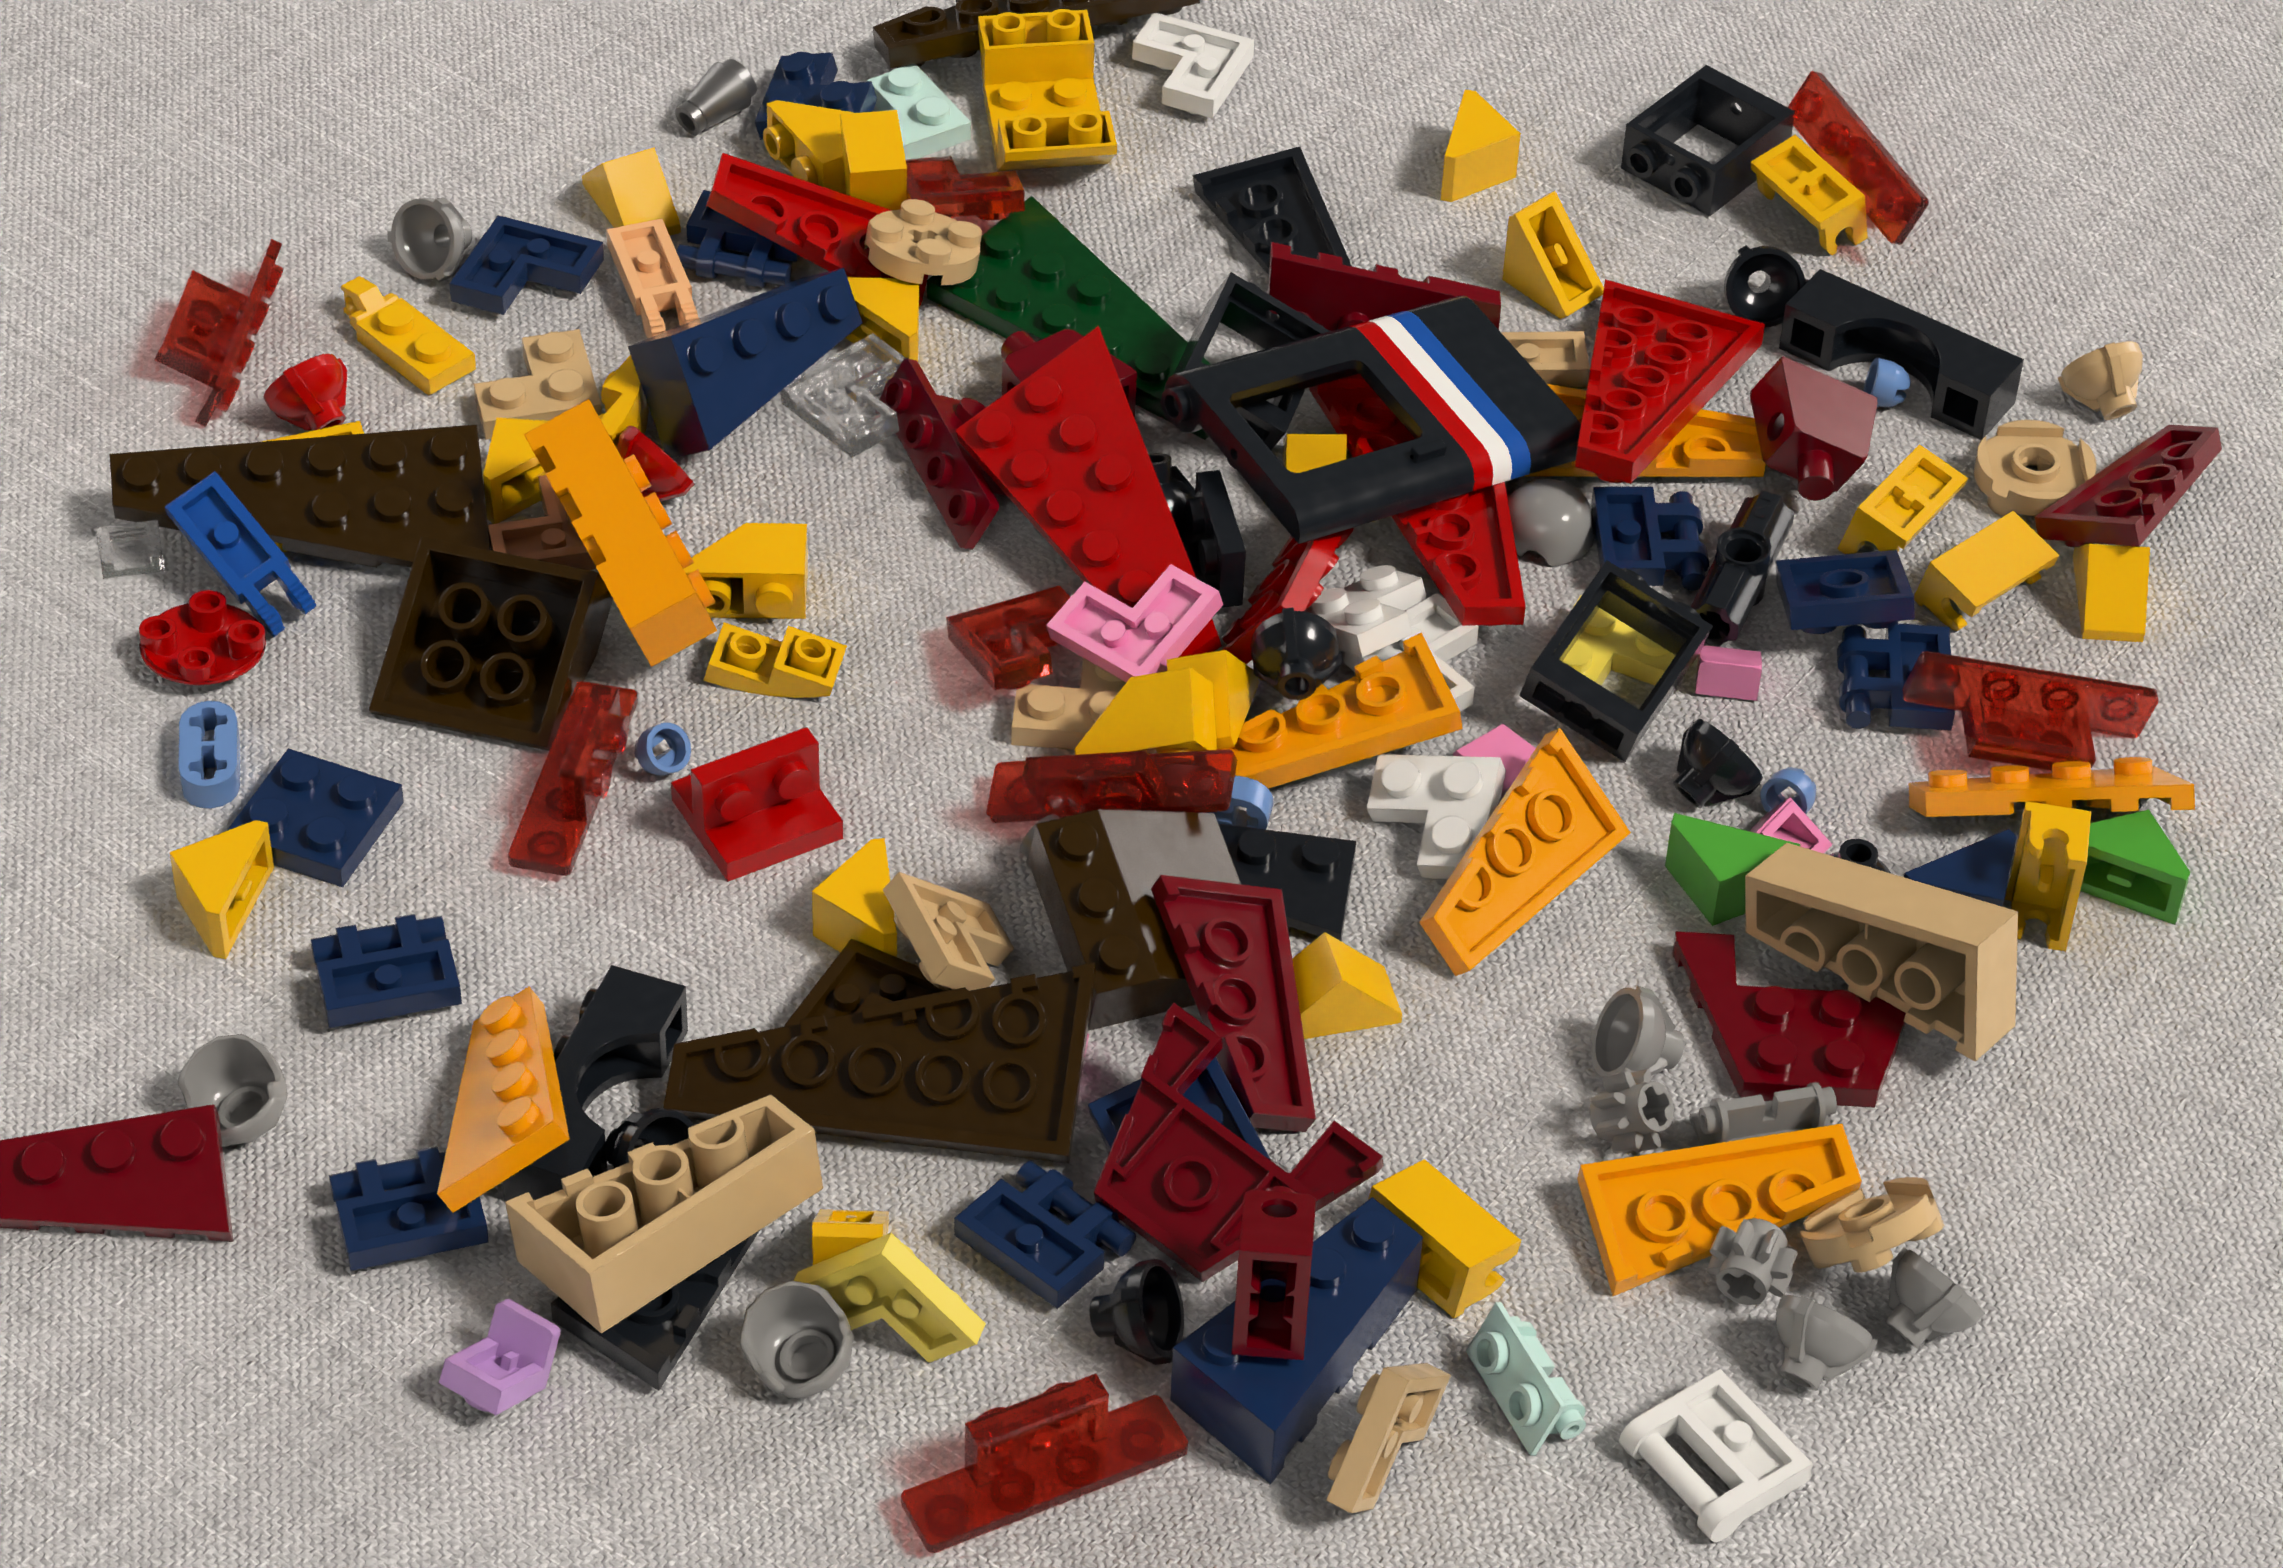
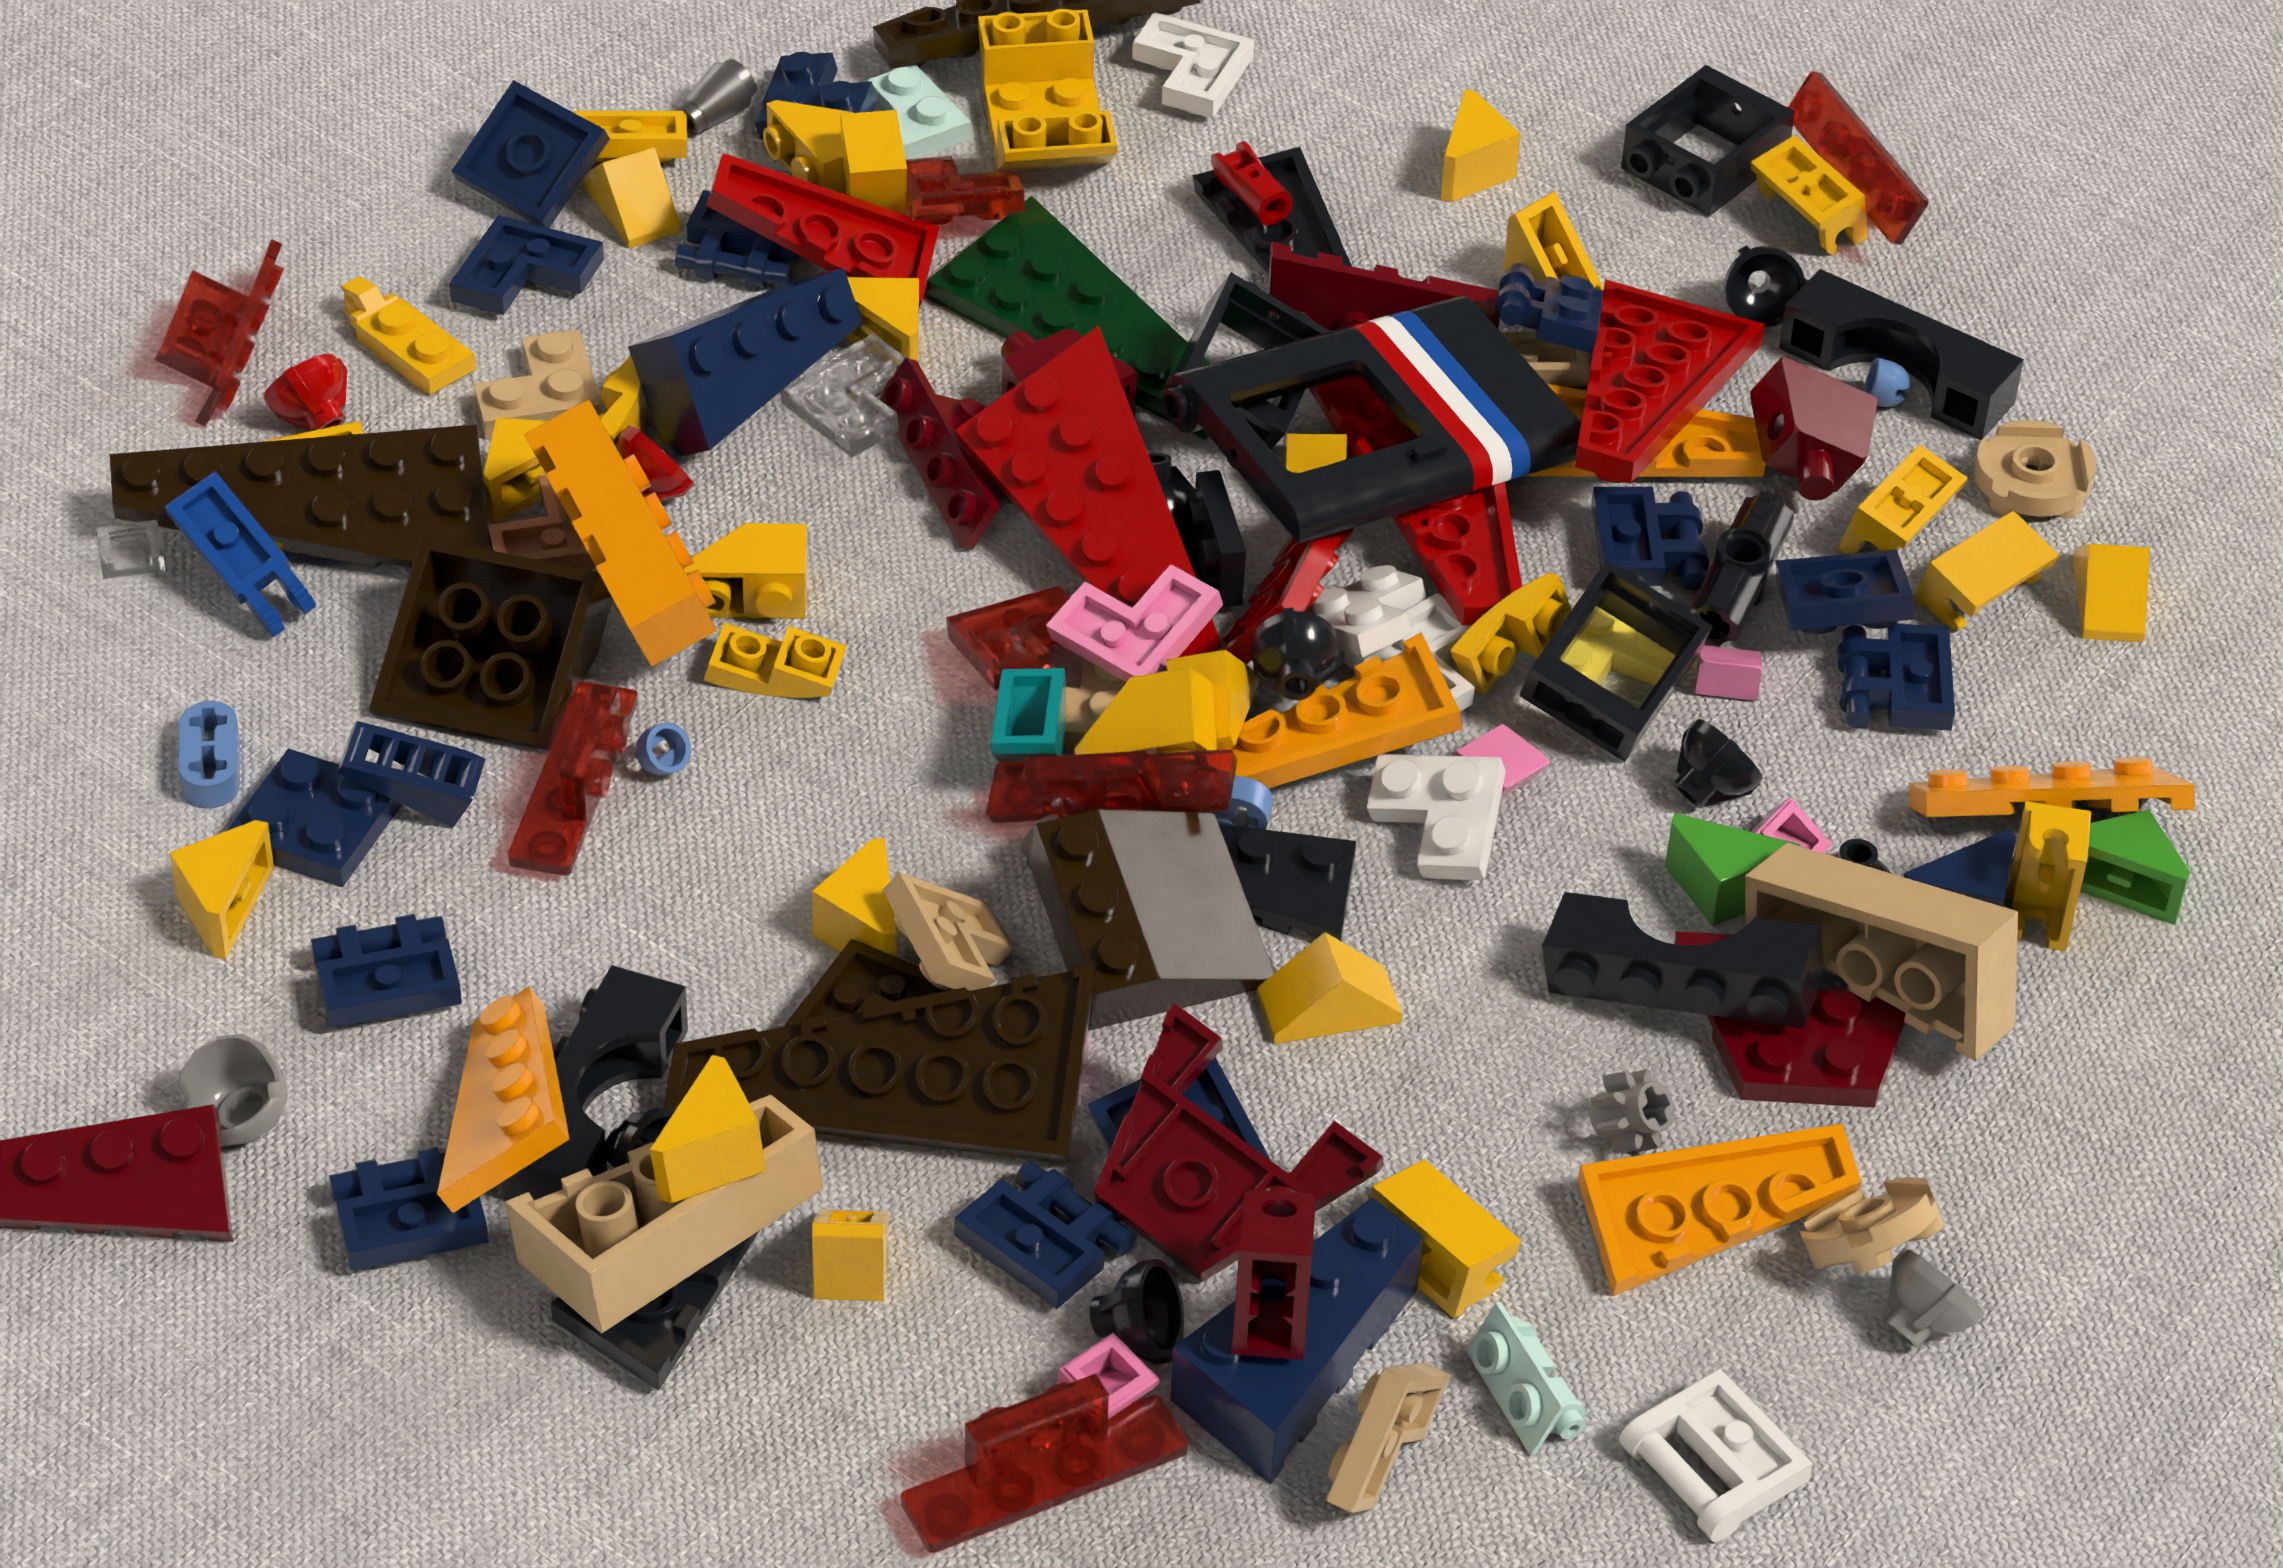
red dish [139,590,266,685] -> none
light grey piece [387,197,472,281] -> none
lavender bracket [439,1299,560,1415] -> none
light nougat hinge [606,219,699,338] -> none
red bracket [671,727,843,882] -> none
light grey hair [740,1280,854,1399] -> none
light yellow plate [793,1233,986,1363] -> none
tan plate [865,199,982,285] -> none
dark red wing [1151,875,1316,1132] -> none
light orange wing [1419,728,1631,976] -> none
light grey hair [1507,478,1595,566] -> none
light grey piece [1590,985,1684,1077] -> none
light grey hinge [1689,1082,1837,1146] -> none
light grey gear [1706,1218,1798,1305] -> none
medium blue hinge [1760,767,1816,814] -> none
light grey piece [1776,1295,1878,1391] -> none
clear red bracket [1902,651,2159,771] -> none
dark red wing [2034,425,2222,547] -> none
tan piece [2058,341,2143,420] -> none
none -> dark blue slope [337,721,485,828]
none -> dark blue plate [451,80,610,228]
none -> yellow hinge [574,110,687,162]
none -> yellow slope [650,1055,766,1203]
none -> teal slope [991,668,1066,767]
none -> bright pink slope [1056,1333,1160,1422]
none -> red bar [1211,141,1292,227]
none -> yellow slope [1450,572,1572,696]
none -> dark blue plate [1496,263,1603,353]
none -> black arch [1542,892,1825,1029]

